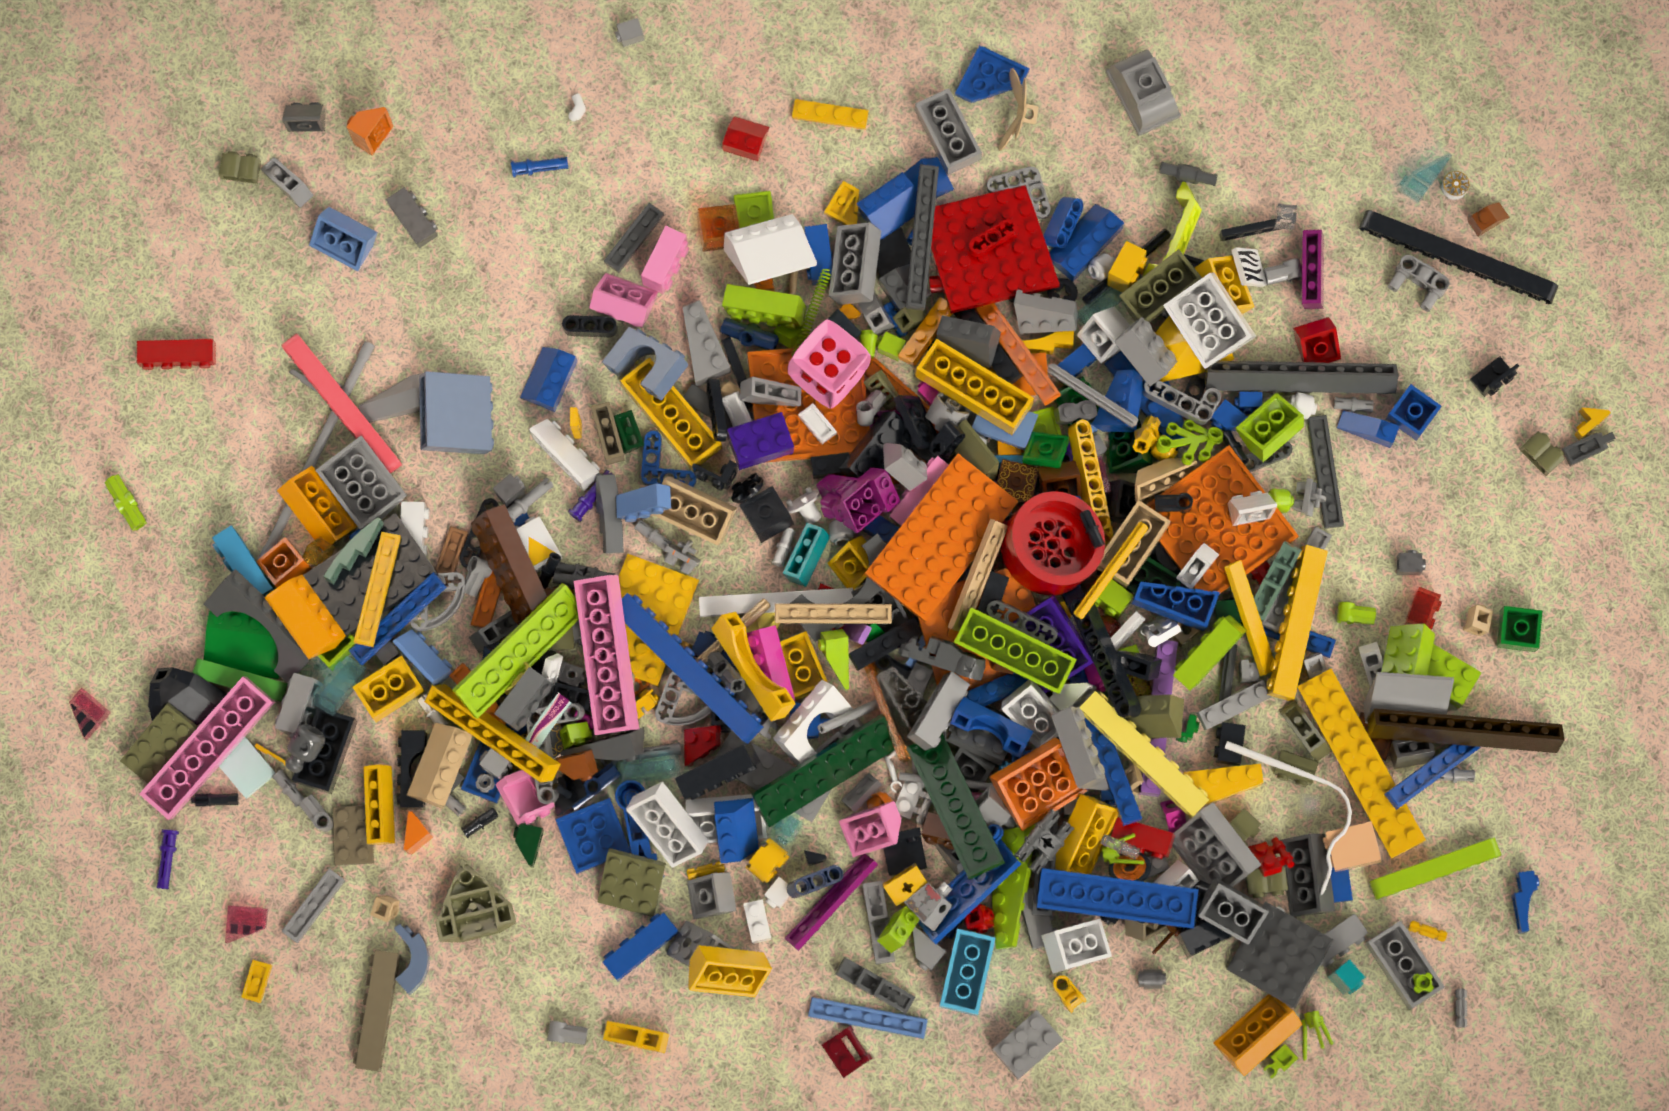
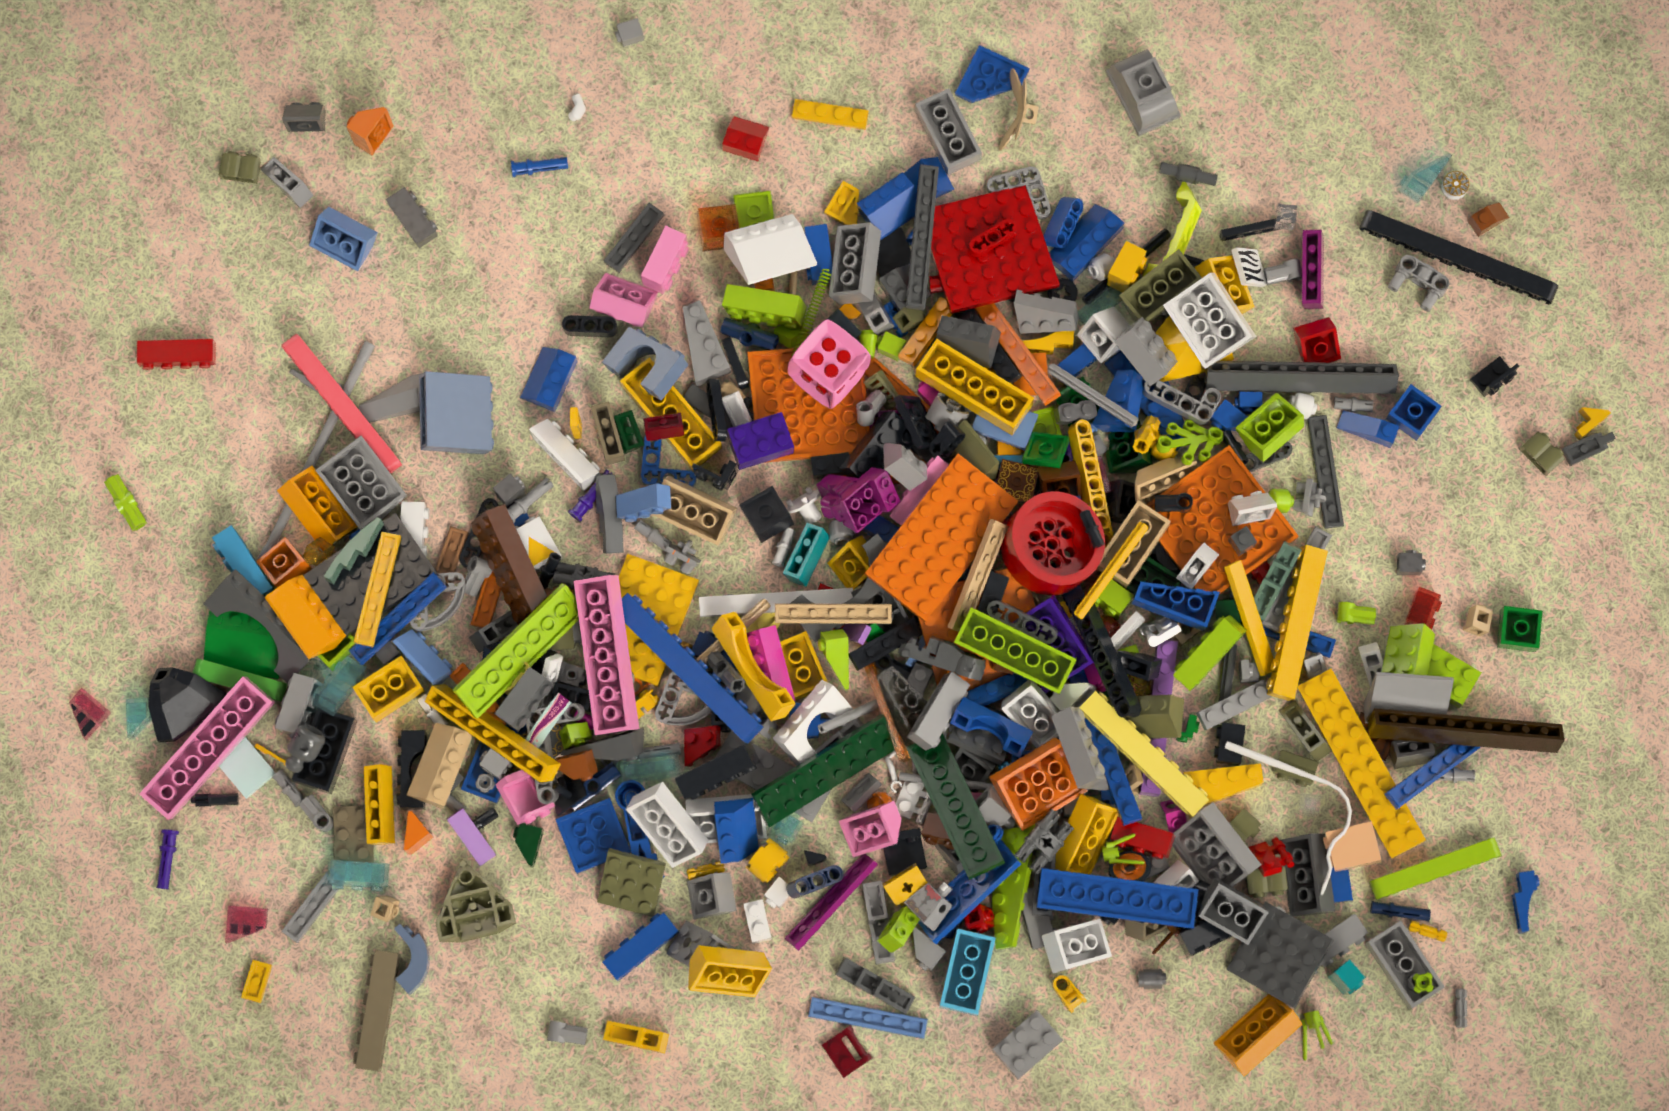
olive plate [120,703,198,784] -> none
black dish [731,473,764,503] -> none
light grey slope [740,377,802,406] -> none
white tile [798,403,837,445] -> none
clear axle [1101,834,1140,860] -> none
lime plate [1263,1044,1299,1079] -> none
none -> clear light blue slope [126,698,152,740]
none -> clear light blue brick [327,860,389,892]
none -> tile [446,807,496,866]
none -> dark red slope [643,413,684,441]
none -> dark grey brick [1228,526,1257,556]
none -> dark blue pin [1370,901,1431,922]

